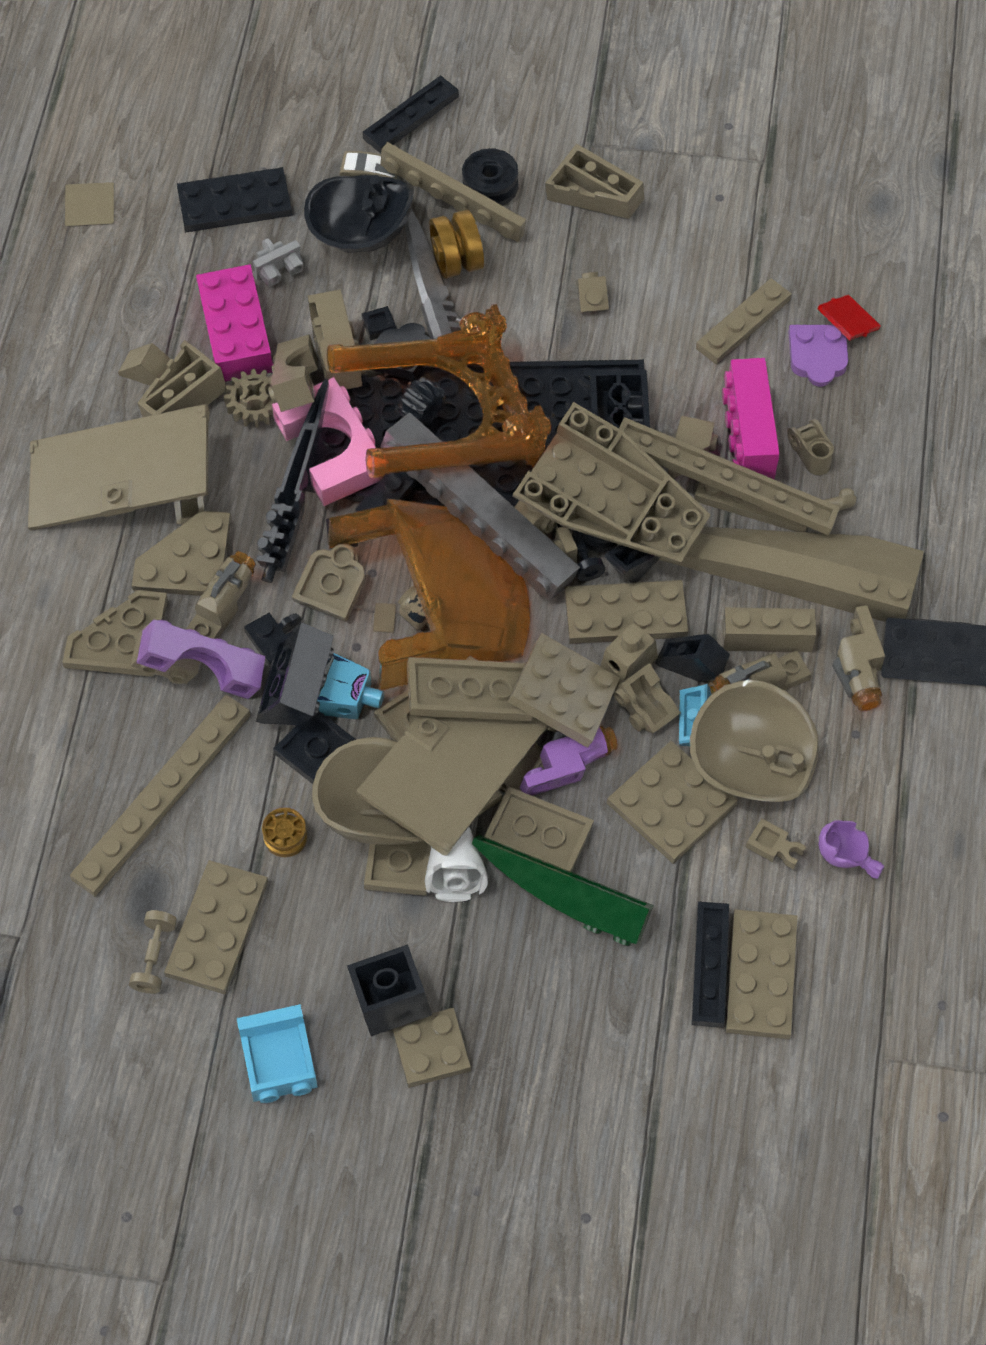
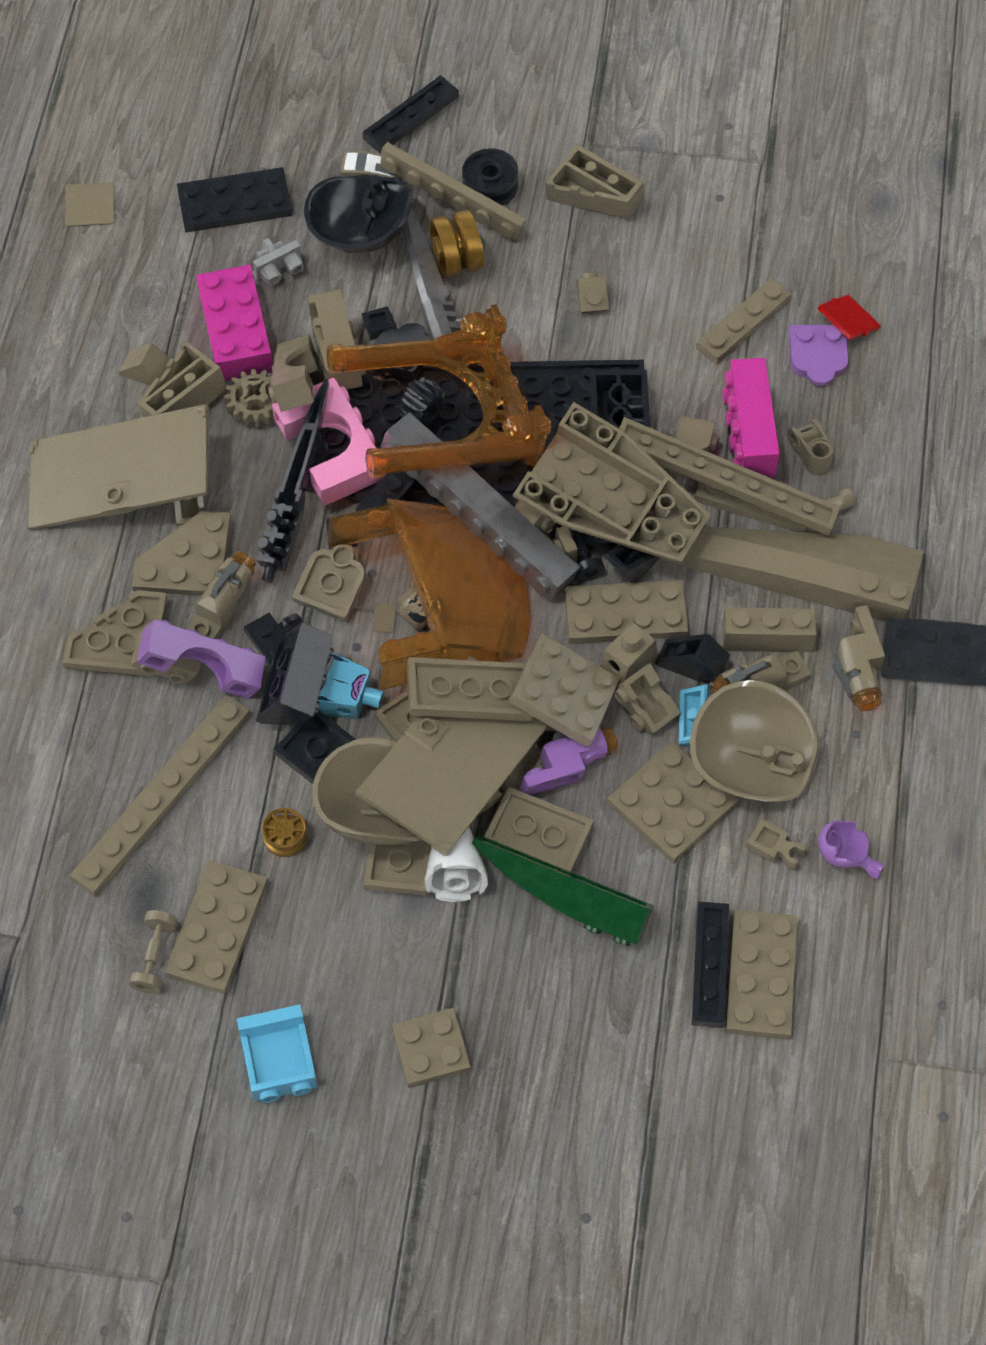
black brick [347,944,432,1037] -> none

